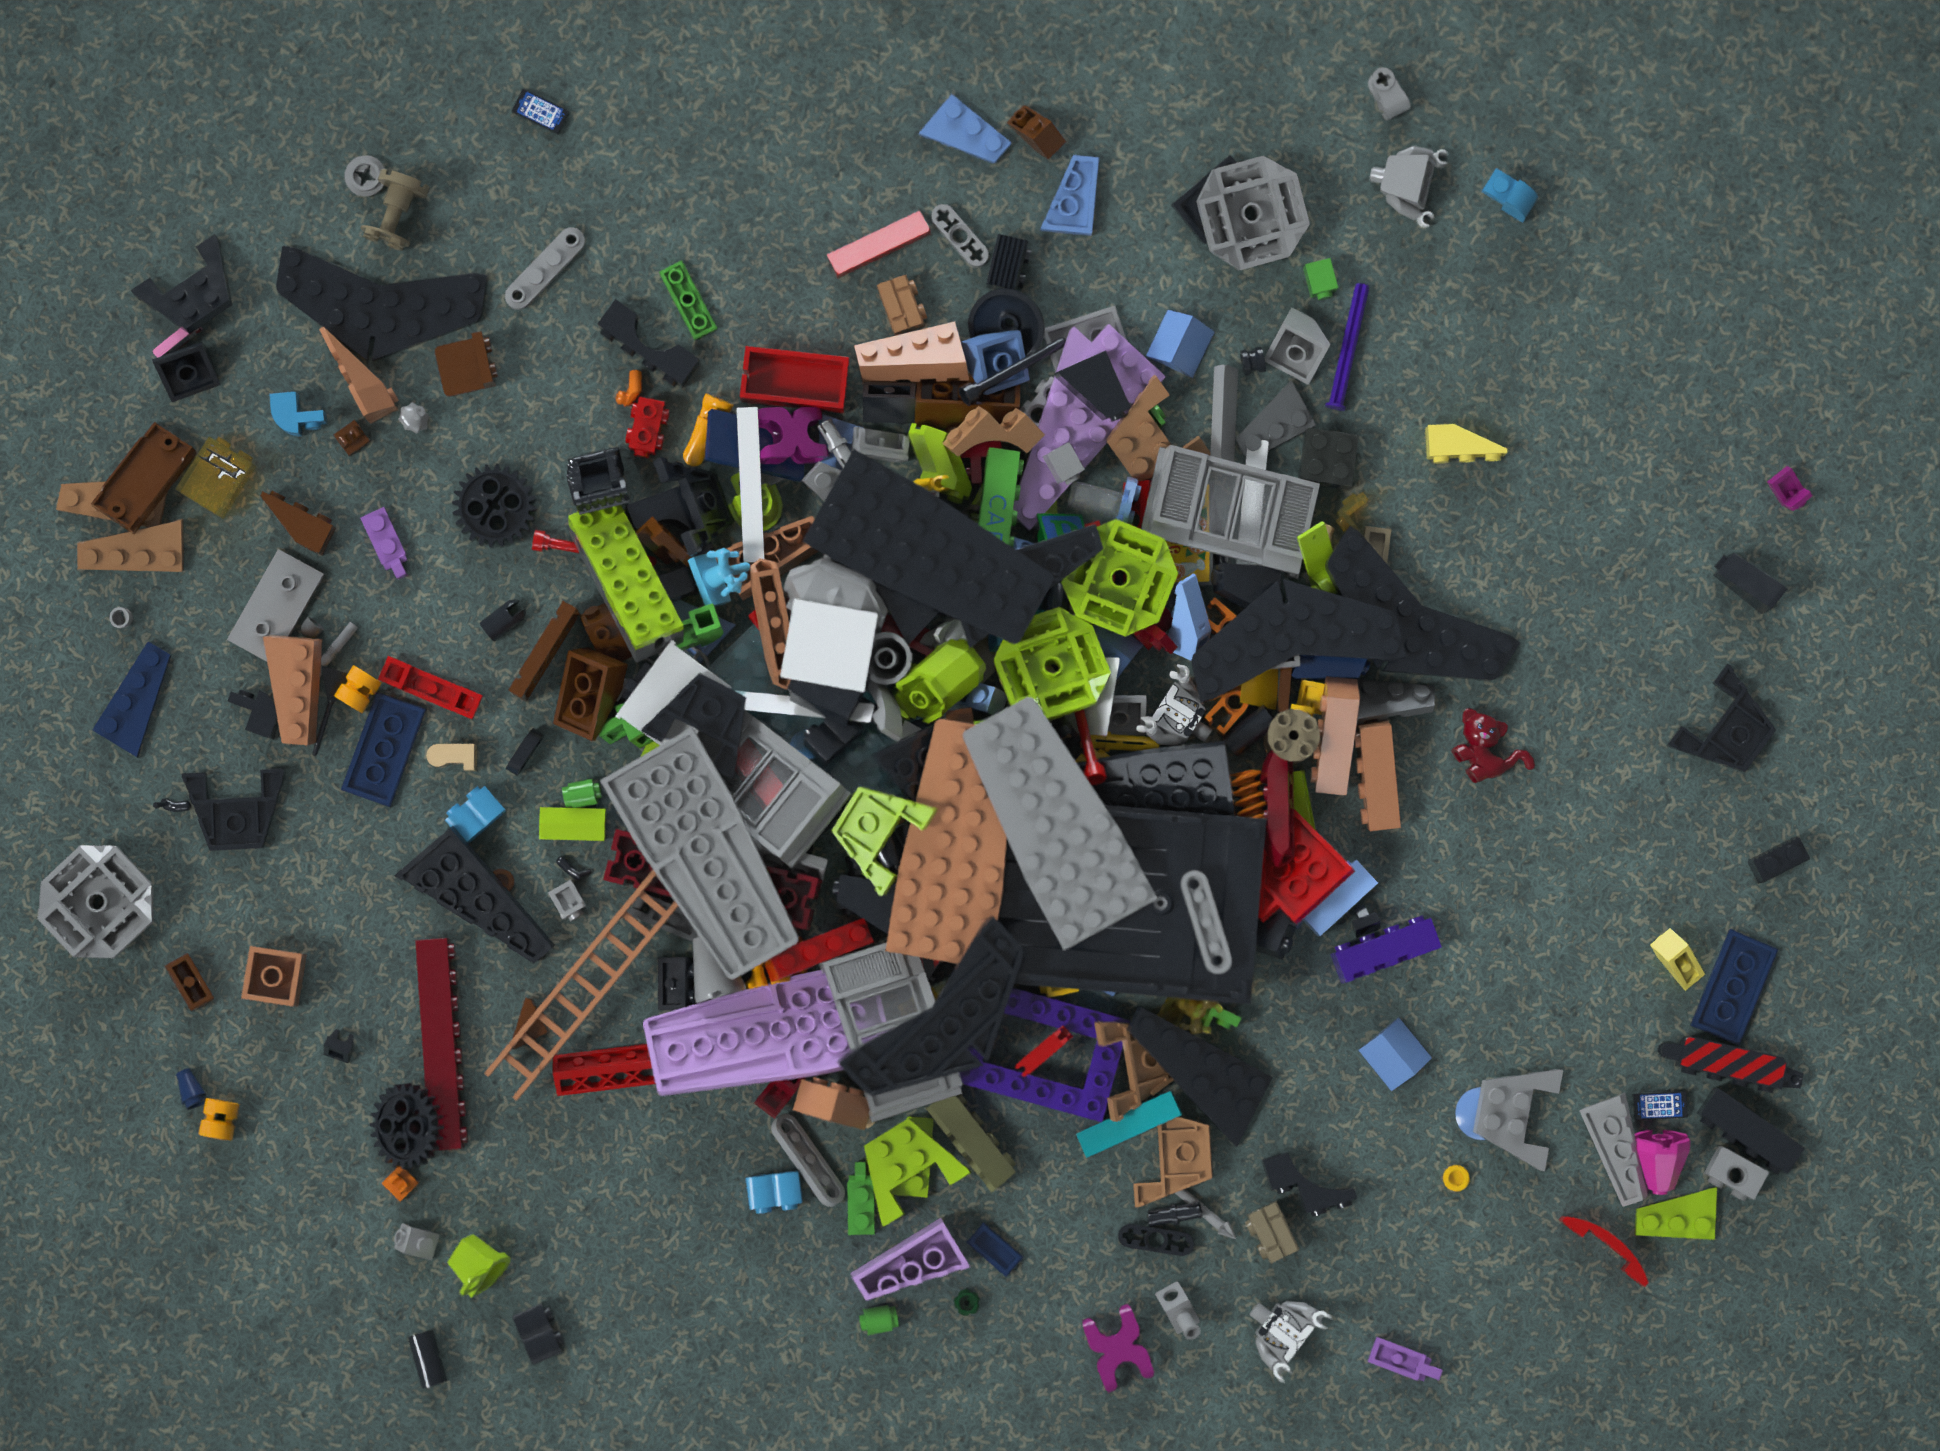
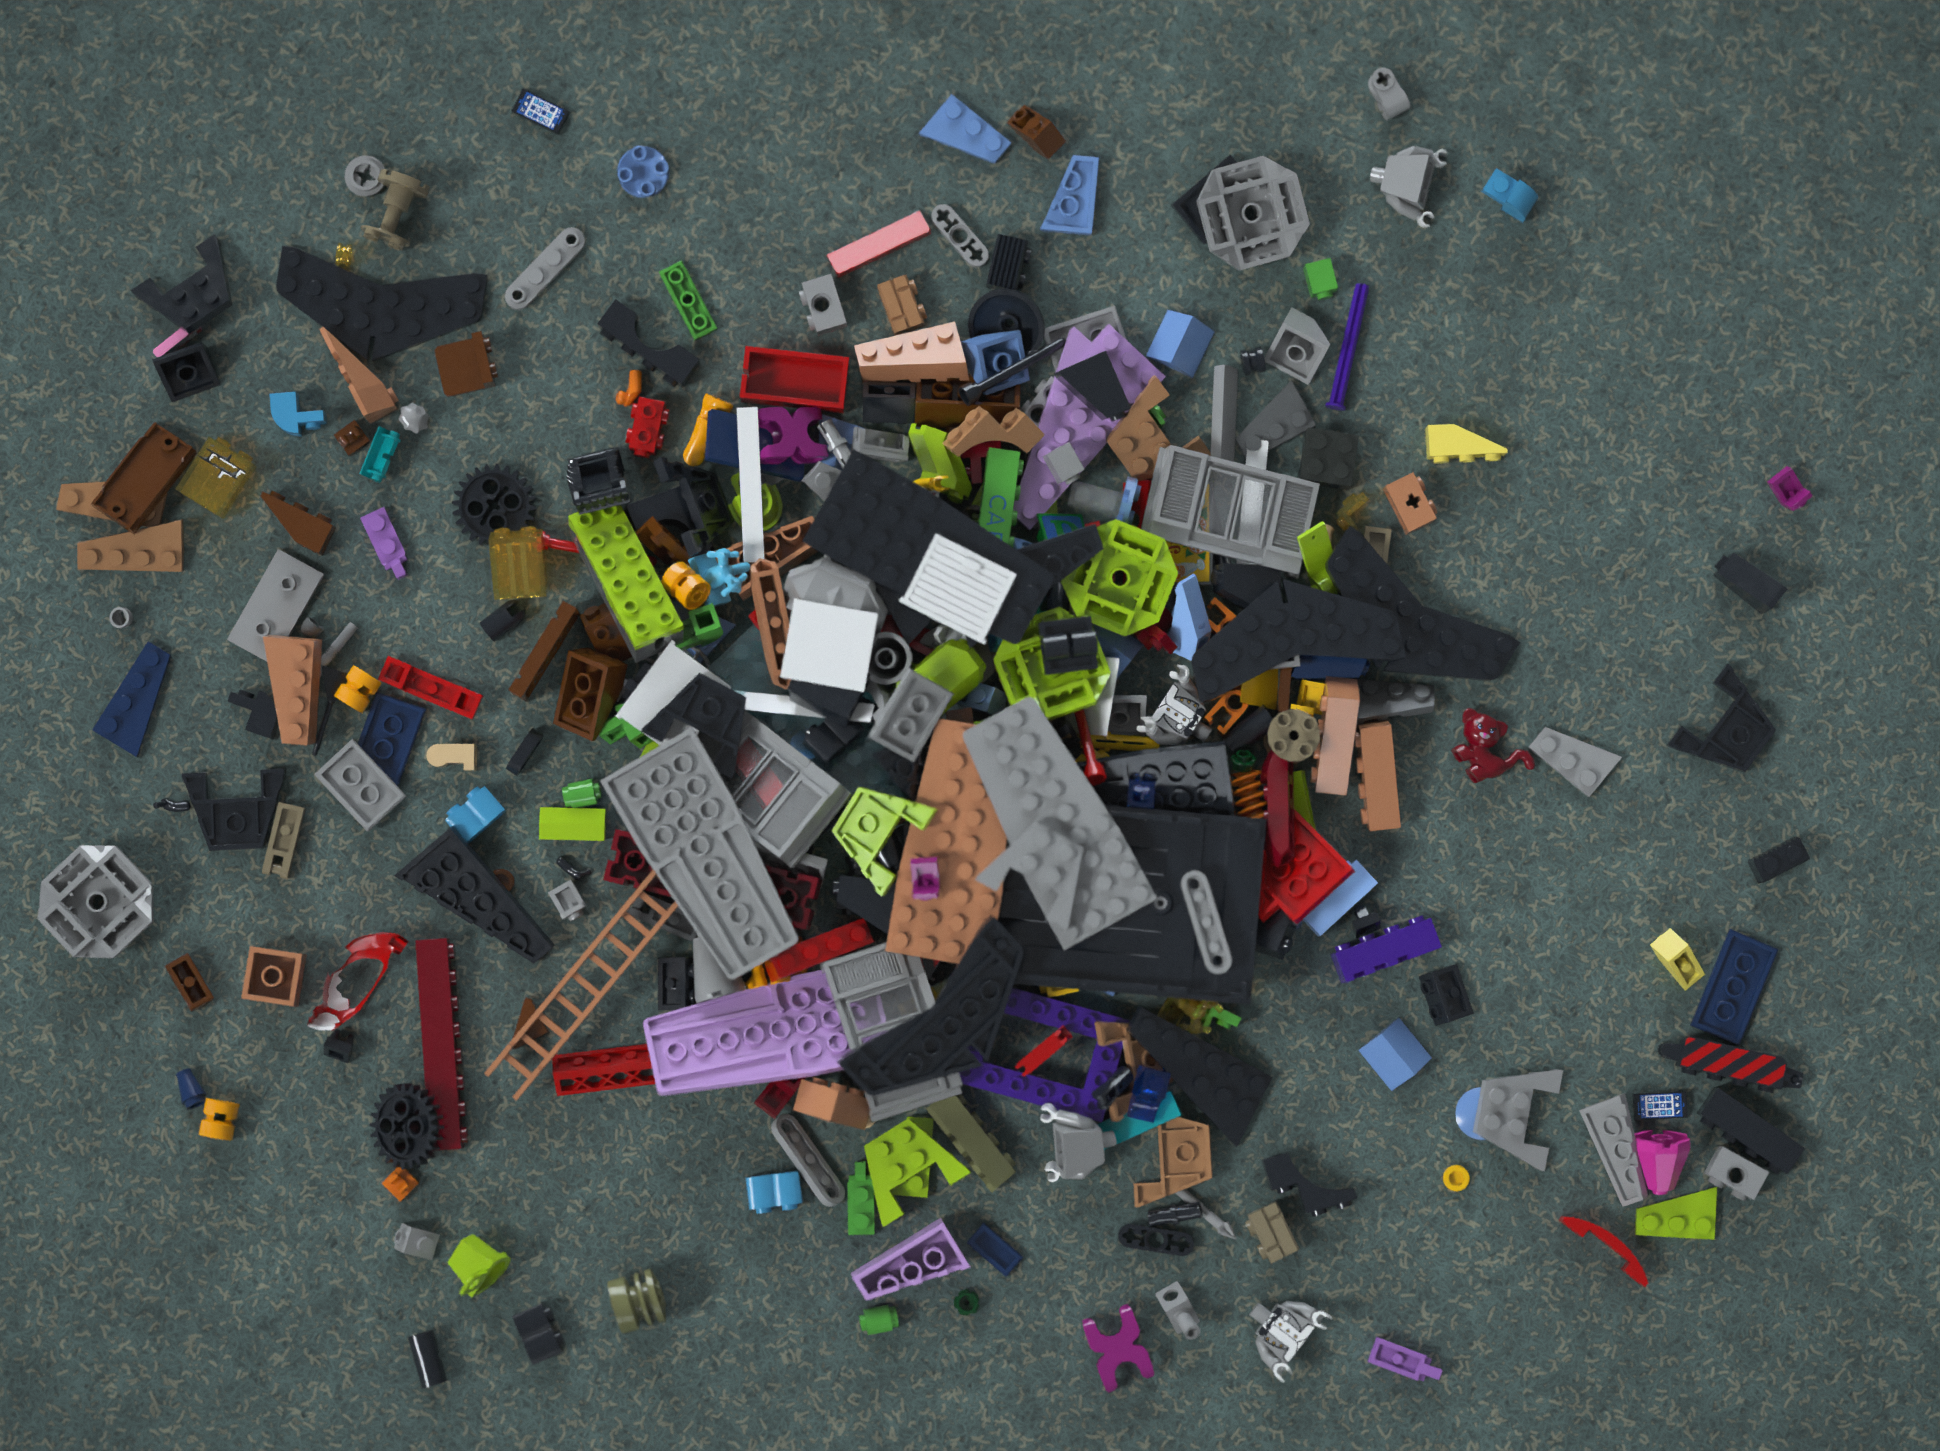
none -> dark tan plate [262,802,306,879]
none -> red animal [308,932,409,1031]
none -> light grey tile [314,739,407,832]
none -> clear yellow bush [335,243,353,267]
none -> teal hinge [359,426,401,483]
none -> clear yellow brick [488,526,548,600]
none -> olive wheel [607,1268,667,1334]
none -> medium blue dish [617,146,669,198]
none -> light orange wheel [661,562,711,610]
none -> light grey brick [799,274,847,336]
none -> light grey tile [868,668,954,762]
none -> white piece [899,534,1017,644]
none -> magenta bracket [910,857,941,901]
none -> light grey wing [975,822,1083,930]
none -> black plate [1038,616,1098,675]
none -> light grey torso [1040,1103,1116,1182]
none -> black bar [1091,1066,1135,1110]
none -> clear blue slope [1127,780,1156,810]
none -> clear blue arch [1127,1065,1171,1123]
none -> dark green plate [1230,750,1256,772]
none -> nougat brick [1383,473,1438,535]
none -> black bracket [1419,964,1474,1026]
none -> light grey wing [1528,727,1622,797]

